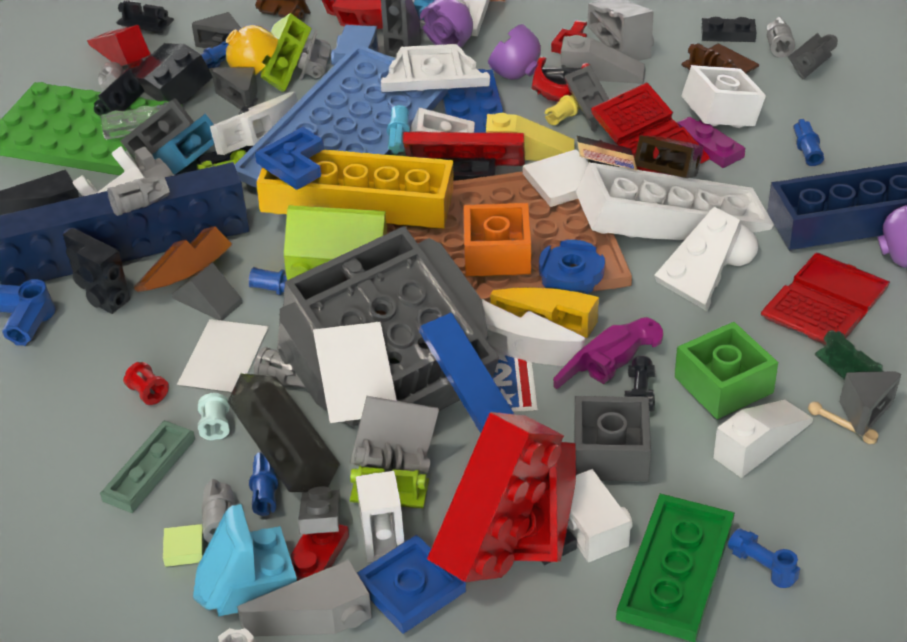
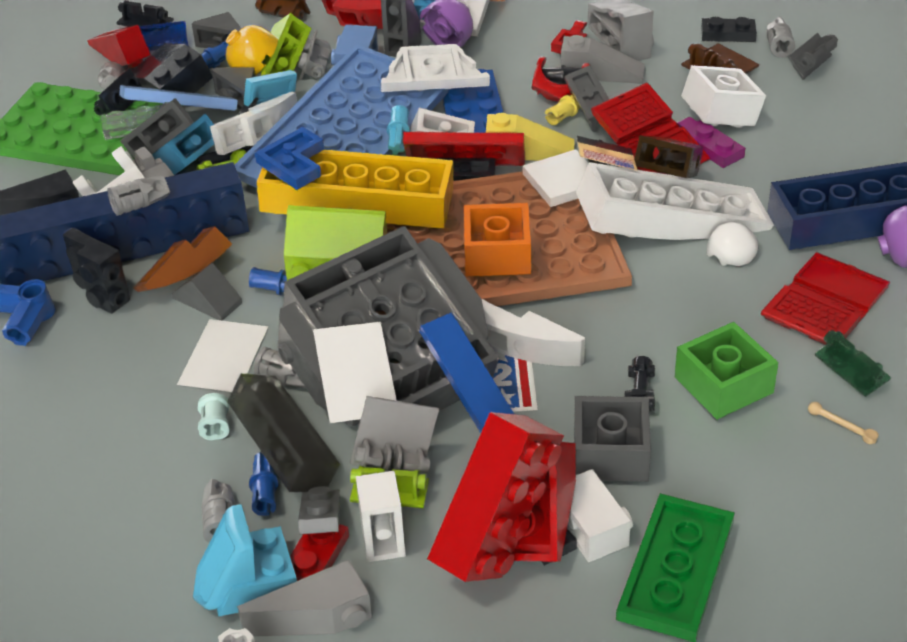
sand green tile [100,420,195,514] -> none
red bush [123,362,169,405] -> none
yellowish green tile [163,524,204,567] -> none
blue plate [357,534,466,634] -> none
medium lavender cylinder [488,24,541,80] -> none
yellow slope [490,287,599,338] -> none
blue plate [539,240,605,294] -> none
magenta animal [553,317,664,389] -> none
white wing [654,207,742,311] -> none
white slope [713,400,813,478] -> none
blue bar [728,528,800,588] -> none
blue axle [793,119,824,166] -> none
dark grey slope [839,371,902,436] -> none
none -> light blue tile [119,85,238,111]
none -> clear blue tile [139,21,189,51]
none -> medium azure tile [244,70,297,106]

